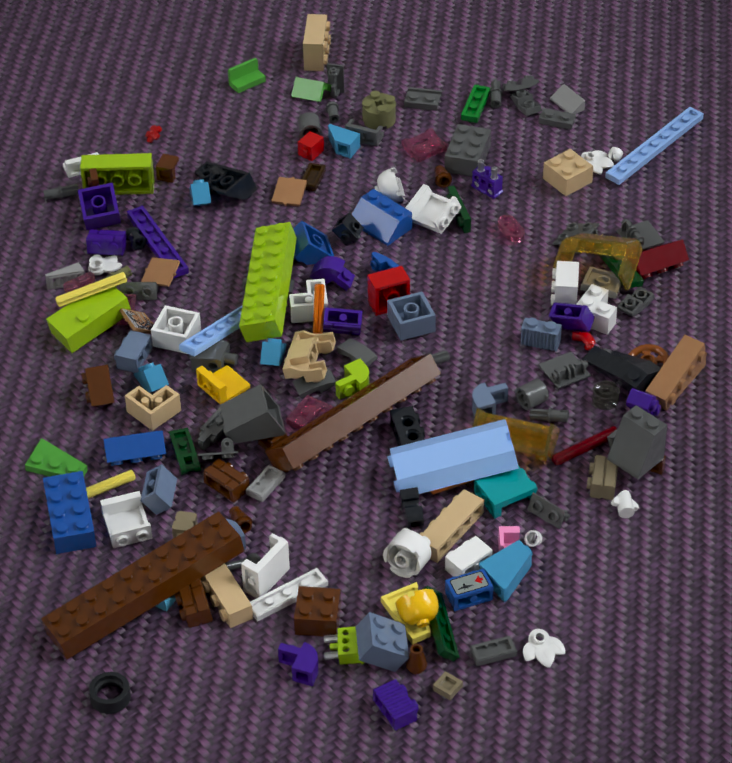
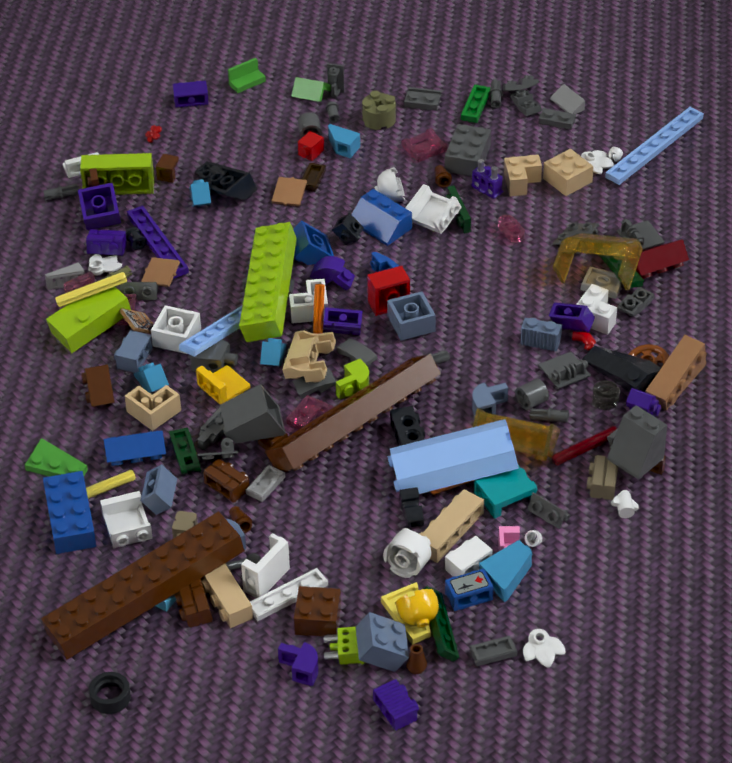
tan brick [303,14,331,71] -> none
dark grey hinge [345,119,384,147] -> none
dark tan plate [433,671,463,701] -> none
white brick [551,261,579,305] -> none
none -> dark purple brick [173,81,209,108]
none -> tan brick [504,155,542,196]

